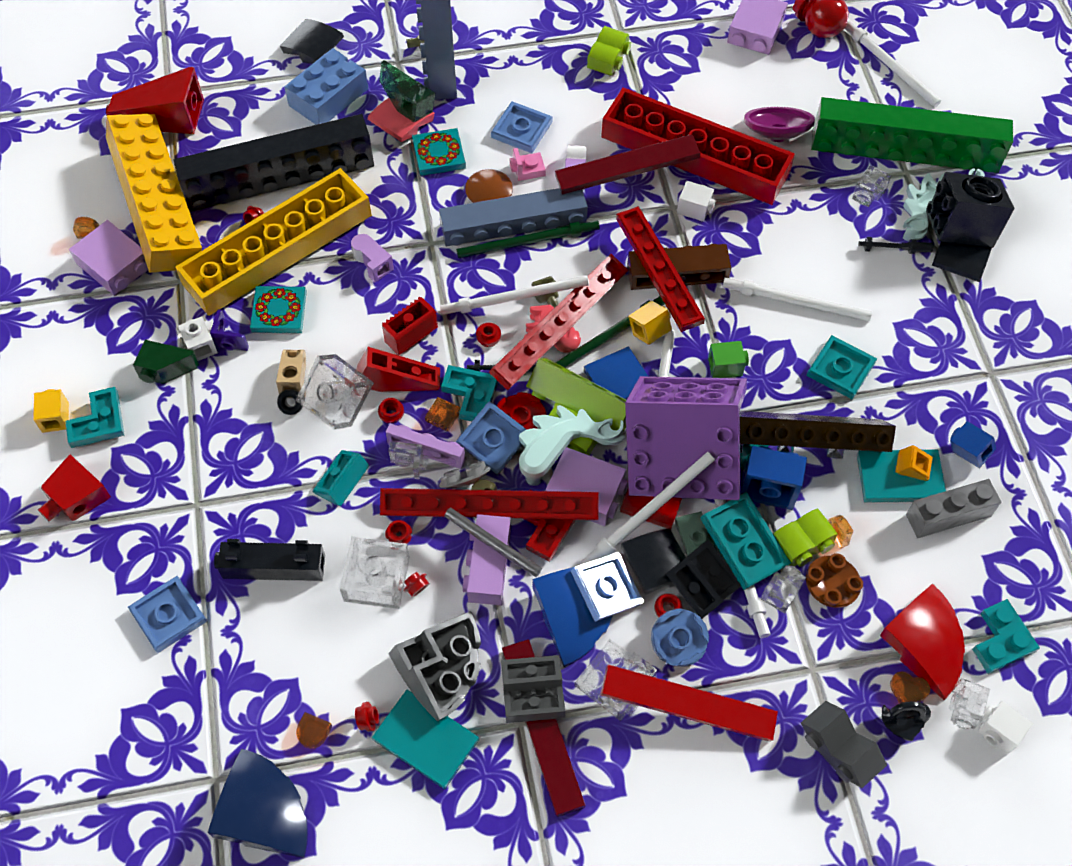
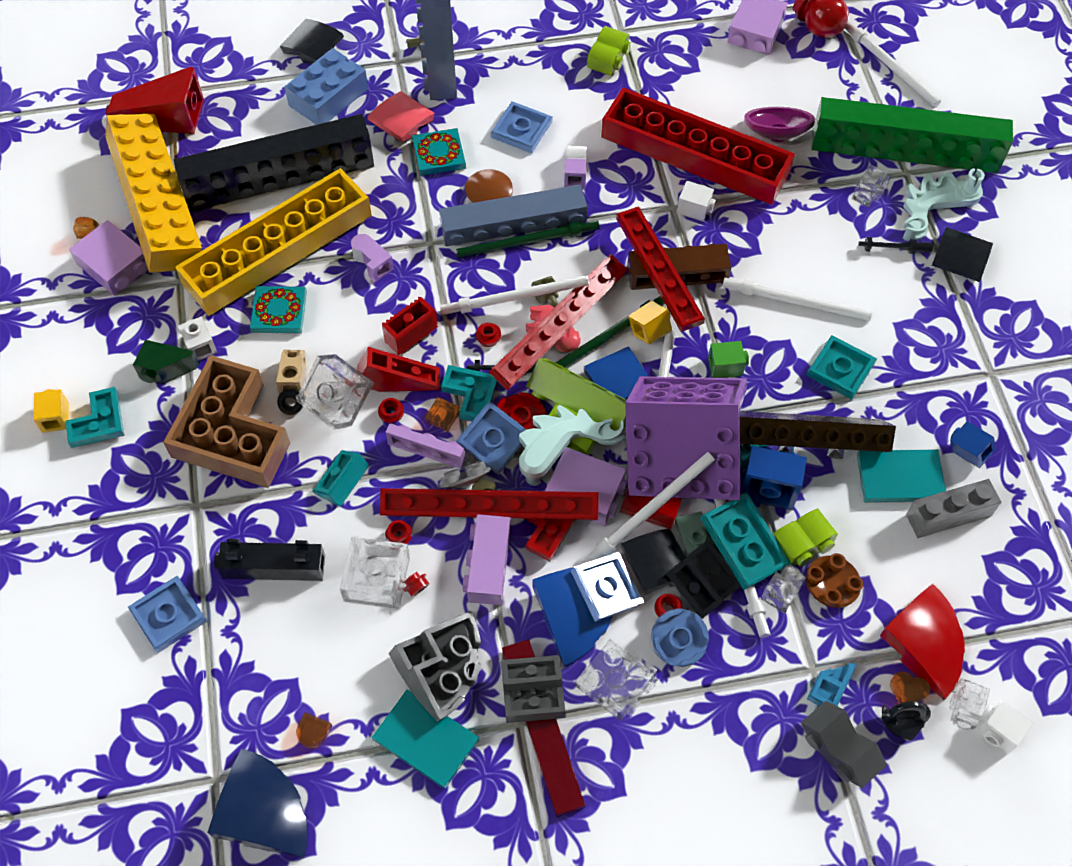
red torso [38,454,111,522] -> none
dark purple bracket [210,310,249,351] -> none
red plate [243,206,264,224] -> none
red plate [355,702,379,732] -> none
slope [379,60,435,122] -> none
clear bracket [388,441,428,480] -> none
flat silver bar [445,508,542,577] -> none
bright pink bracket [509,148,546,181] -> none
dark red tile [555,134,700,195] -> none
red tile [600,665,778,742] -> none
clear orange tile [828,515,853,549] -> none
light orange slope [896,445,933,481] -> none
black brick [926,172,1015,248] -> none
teal plate [972,599,1040,674] -> none
none -> medium nougat brick [163,355,290,488]
none -> dark azure tile [807,663,856,706]

